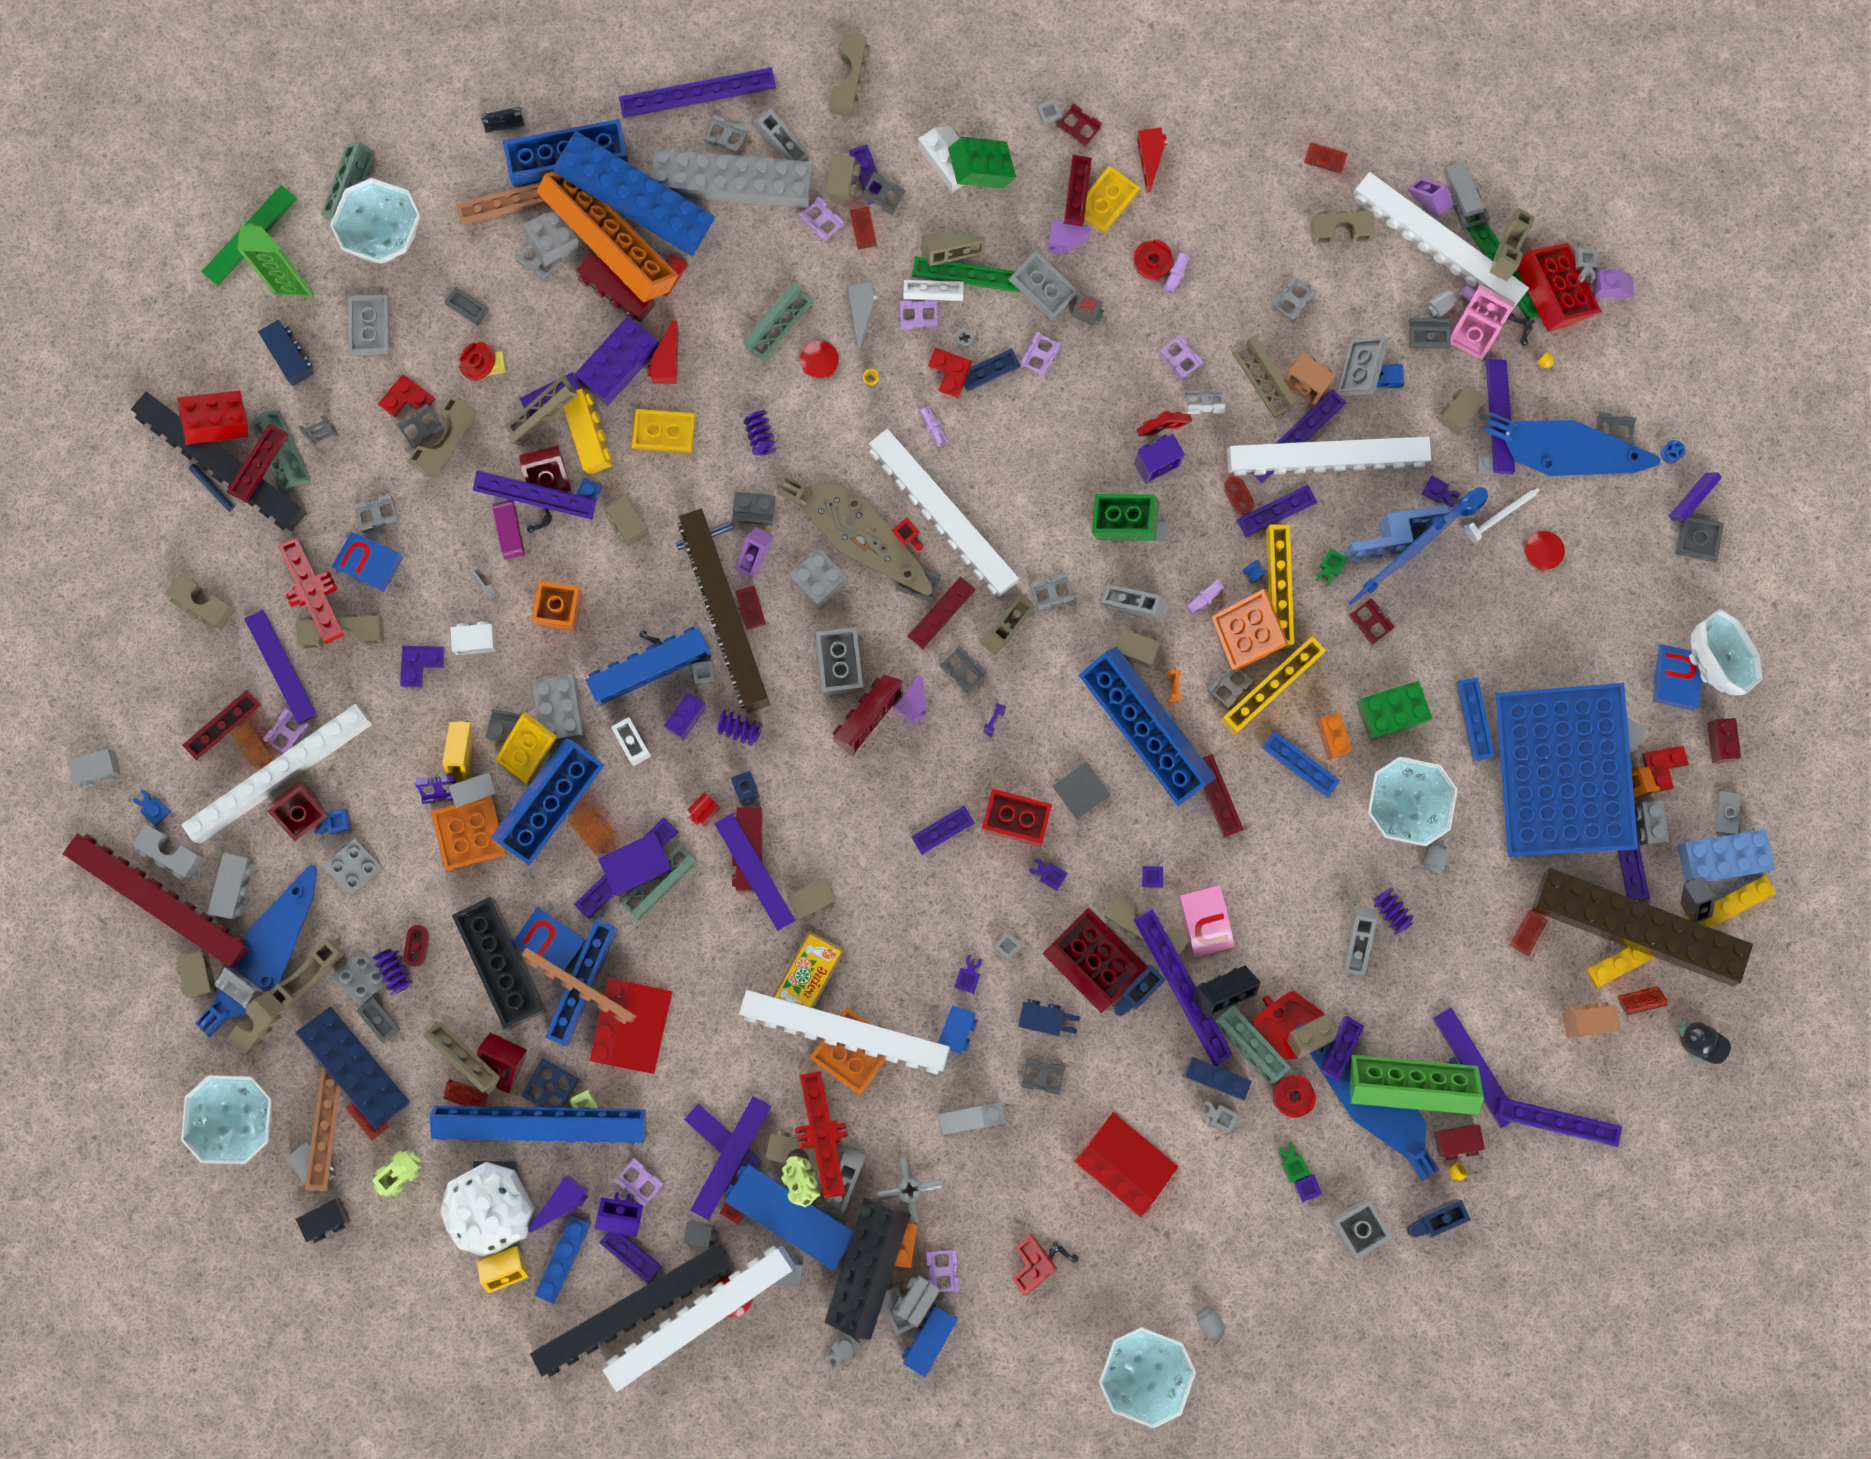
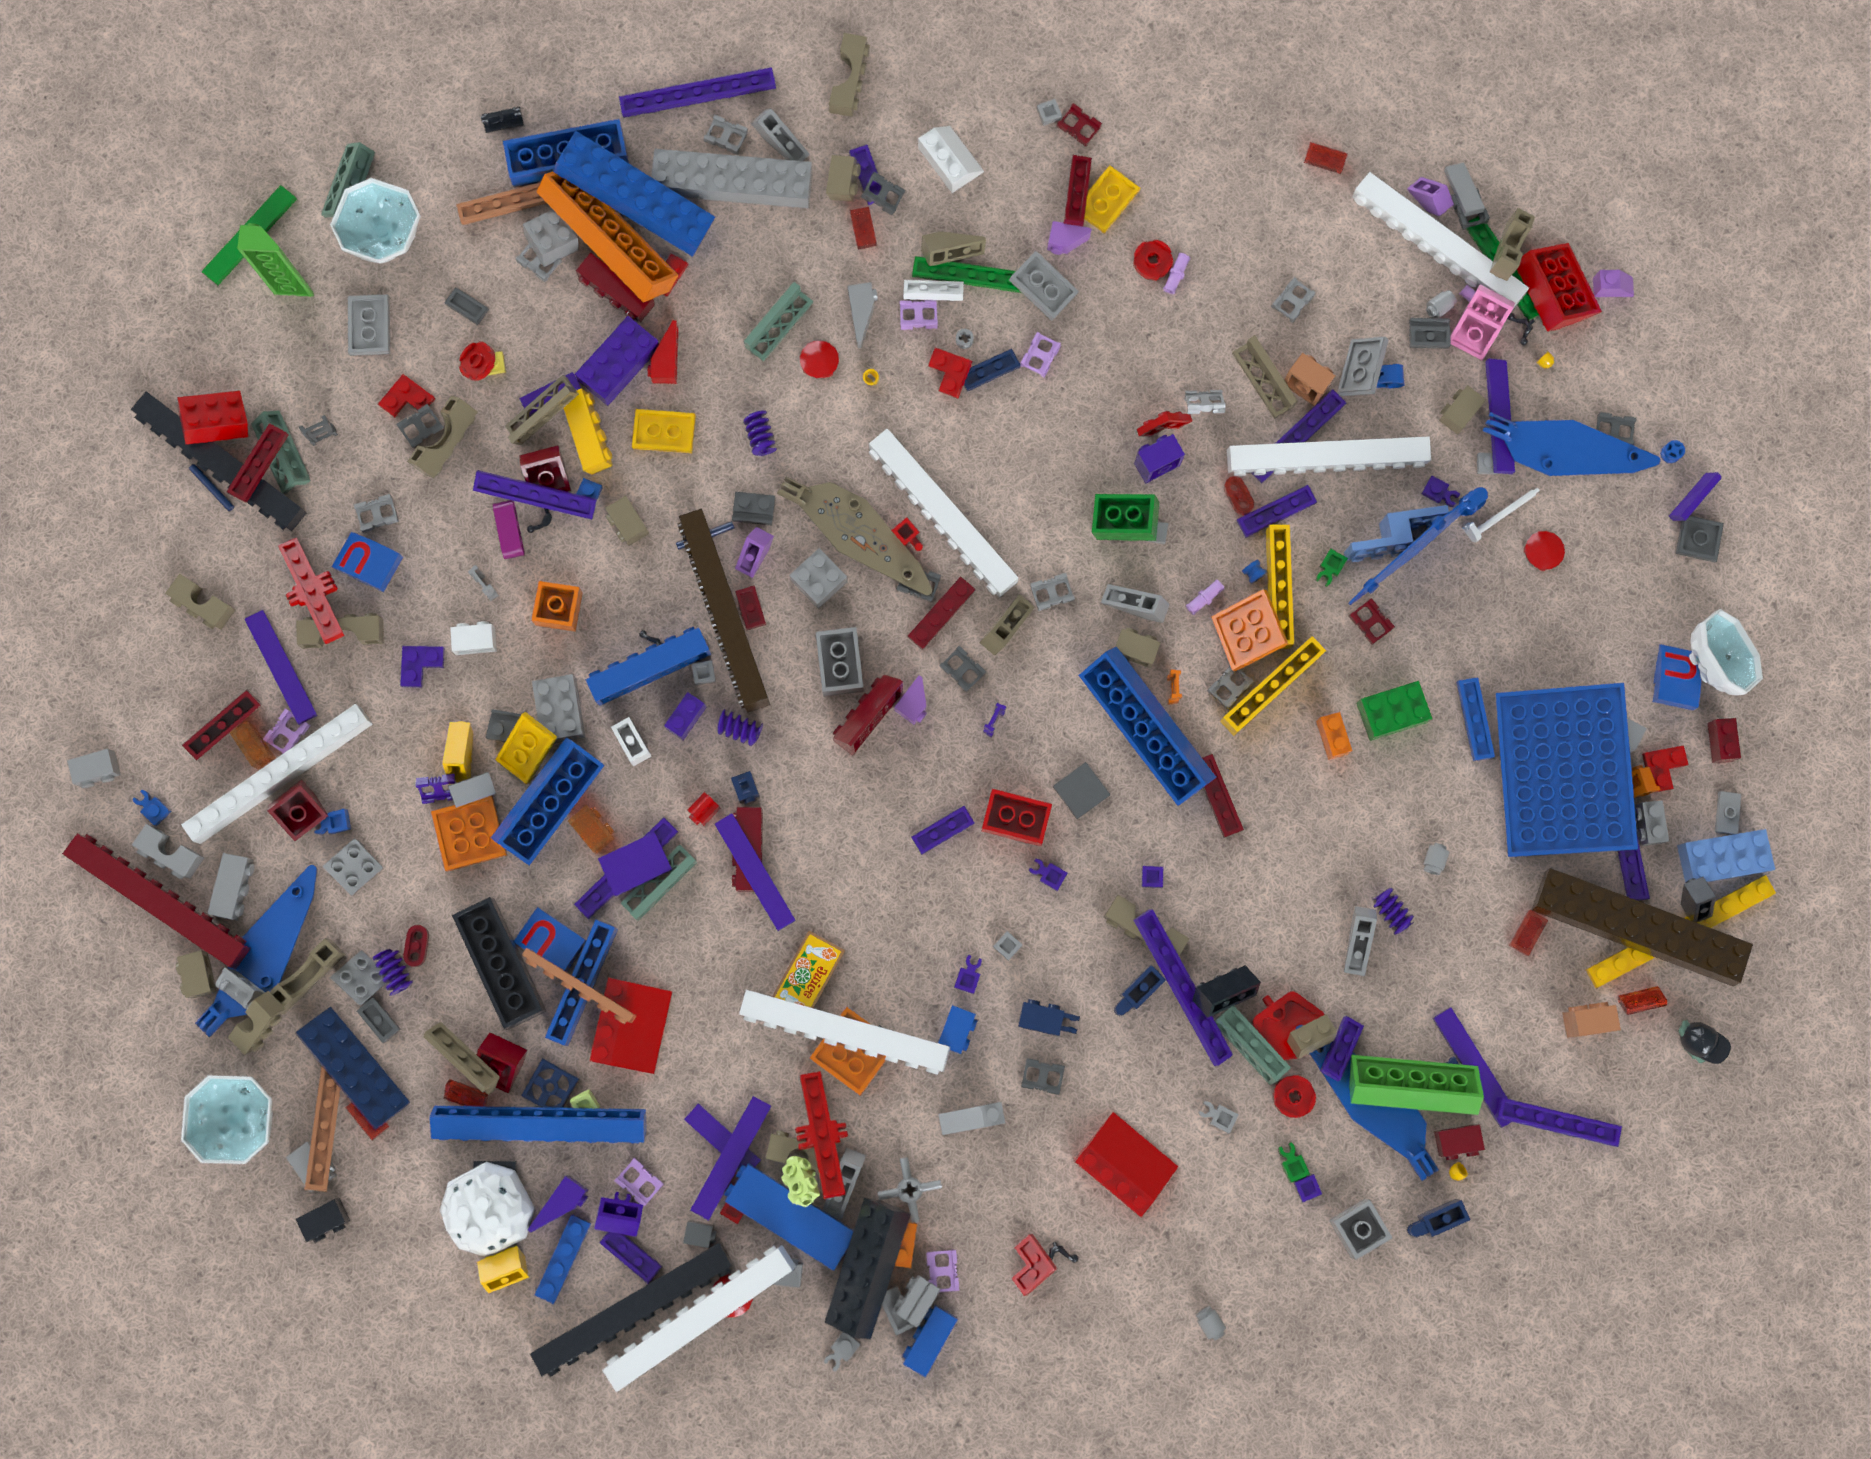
dark blue brick [258,319,313,386] -> none
yellowish green brick [372,1151,422,1197] -> none
dark tan brick [788,878,836,922] -> none
lavender piece [799,197,844,242] -> none
lavender pin [919,406,948,447] -> none
green brick [948,137,1017,188] -> none
dark red slope [1042,907,1148,1013] -> none
dark grey brick [1072,292,1104,326] -> none
clear light blue rock [1099,1327,1196,1428] -> none
red slope [1137,127,1167,193] -> none
lavender piece [1158,335,1203,381] -> none
bright pink slope [1178,885,1234,958] -> none
dark blue brick [1182,1057,1252,1101] -> none
blue plate [1261,731,1340,798] -> none
dark tan arch [1311,210,1375,244] -> none
clear light blue rock [1368,757,1458,847] -> none
light grey plate [1575,248,1598,283] -> none

